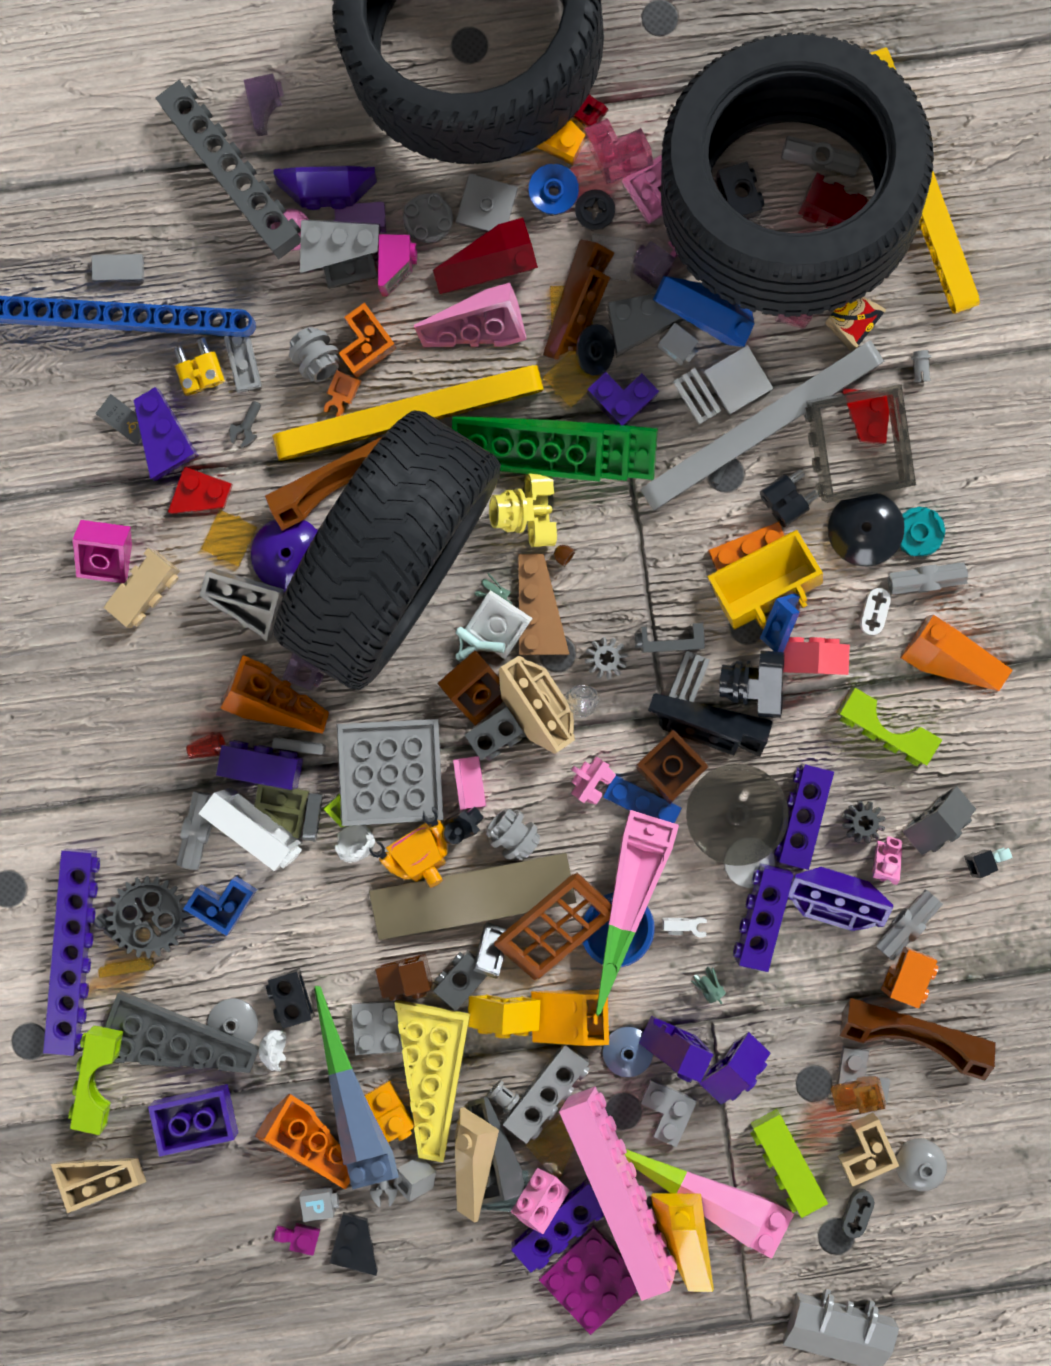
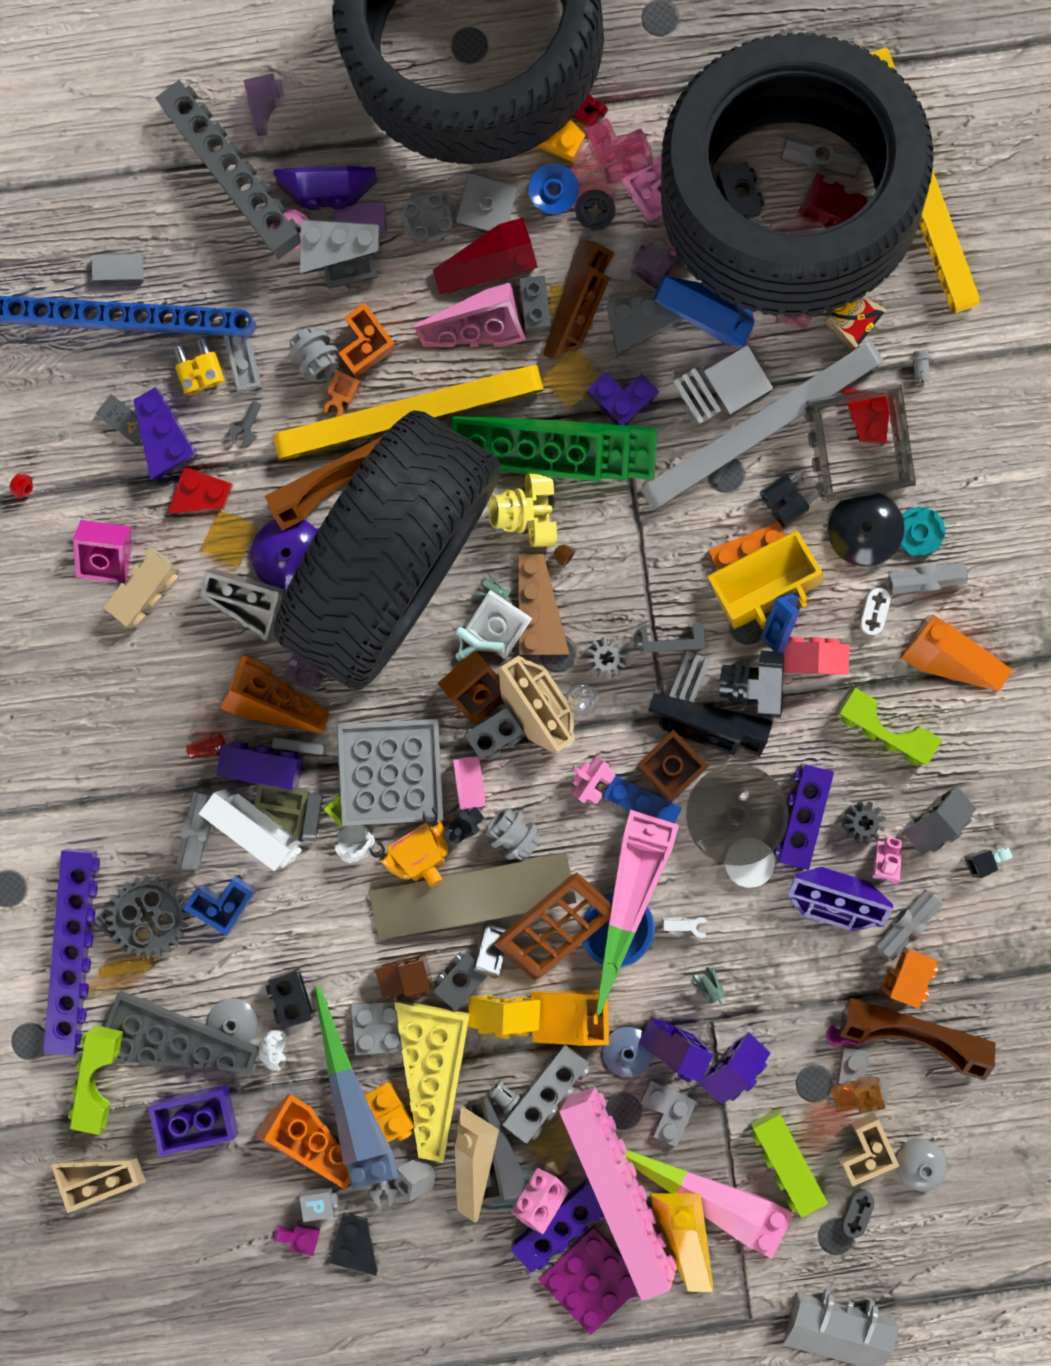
dark pink slope [378,234,417,297] -> none
black dish [576,324,614,376] -> none
light grey brick [658,323,699,365] -> none
dark purple brick [733,863,794,972] -> none
none -> red plate [9,474,33,499]
none -> dark grey brick [520,275,551,334]
none -> magenta piece [826,1025,862,1047]

